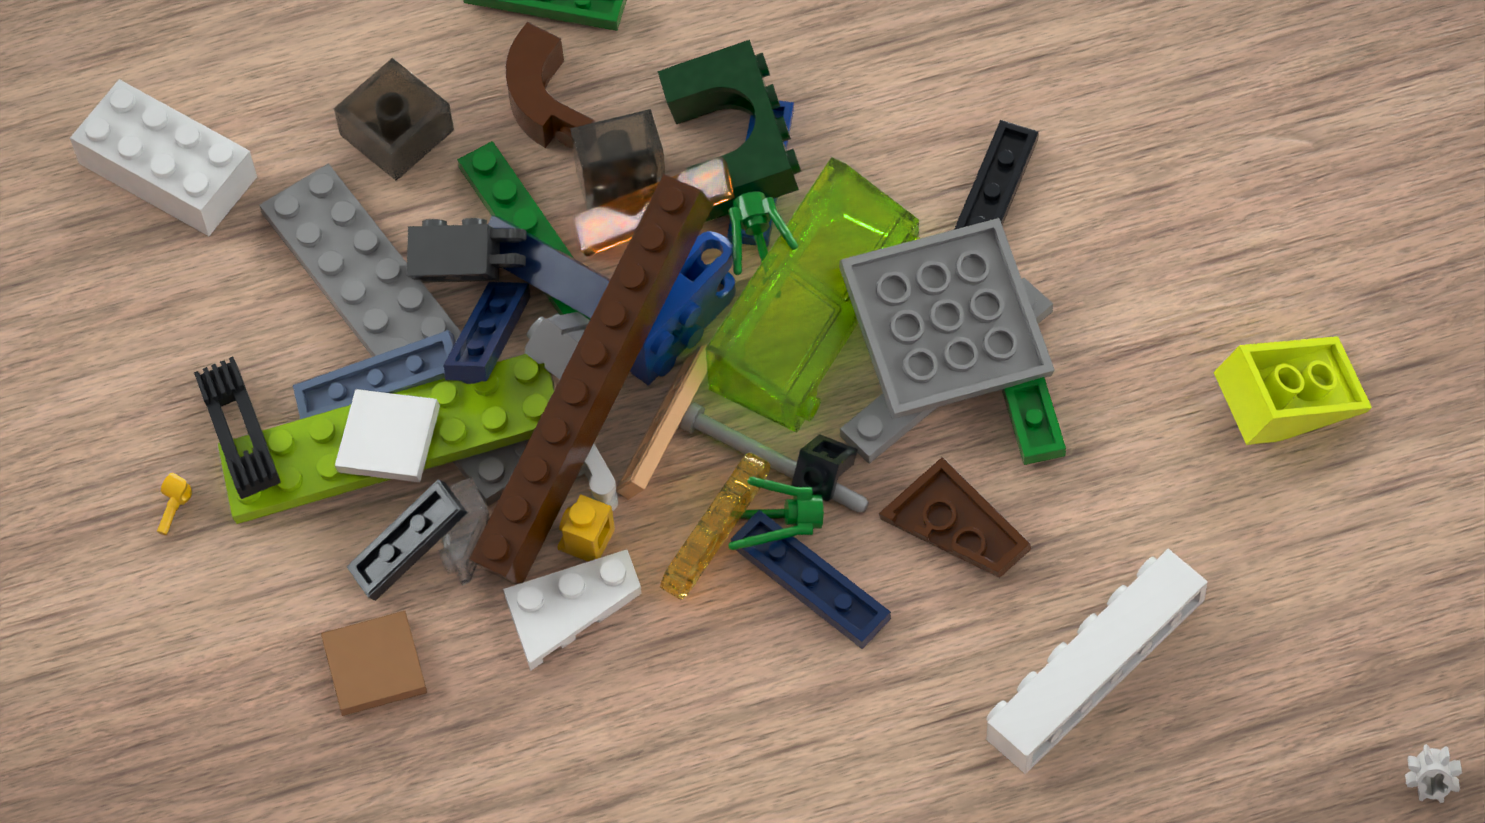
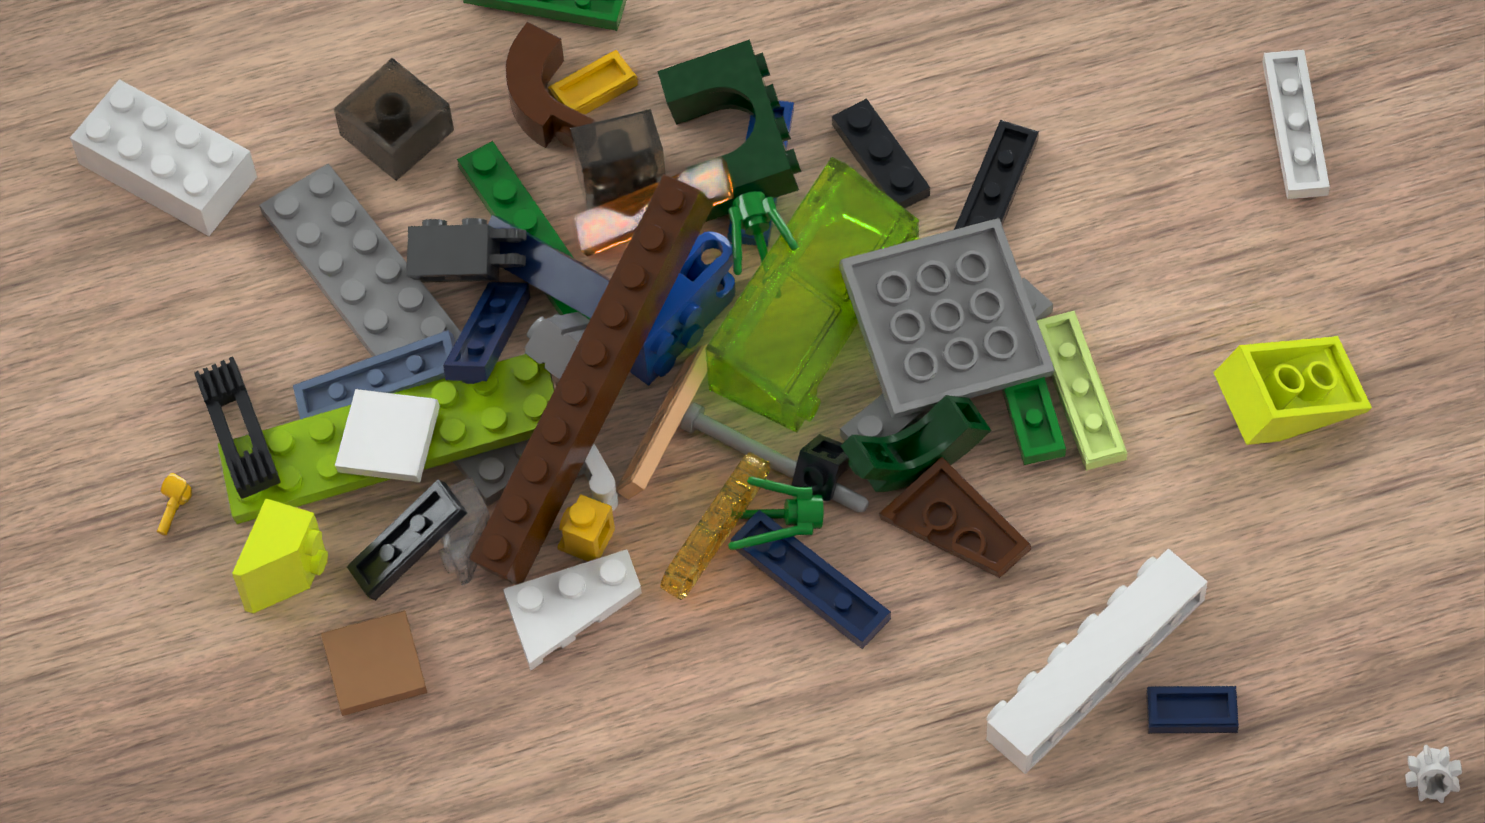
none -> neon yellow slope [232,499,328,614]
none -> yellow tile [548,50,638,115]
none -> black plate [832,98,930,214]
none -> dark green arch [840,395,992,492]
none -> yellowish green tile [1037,311,1127,471]
none -> dark blue tile [1146,686,1239,734]
none -> white plate [1262,50,1330,199]

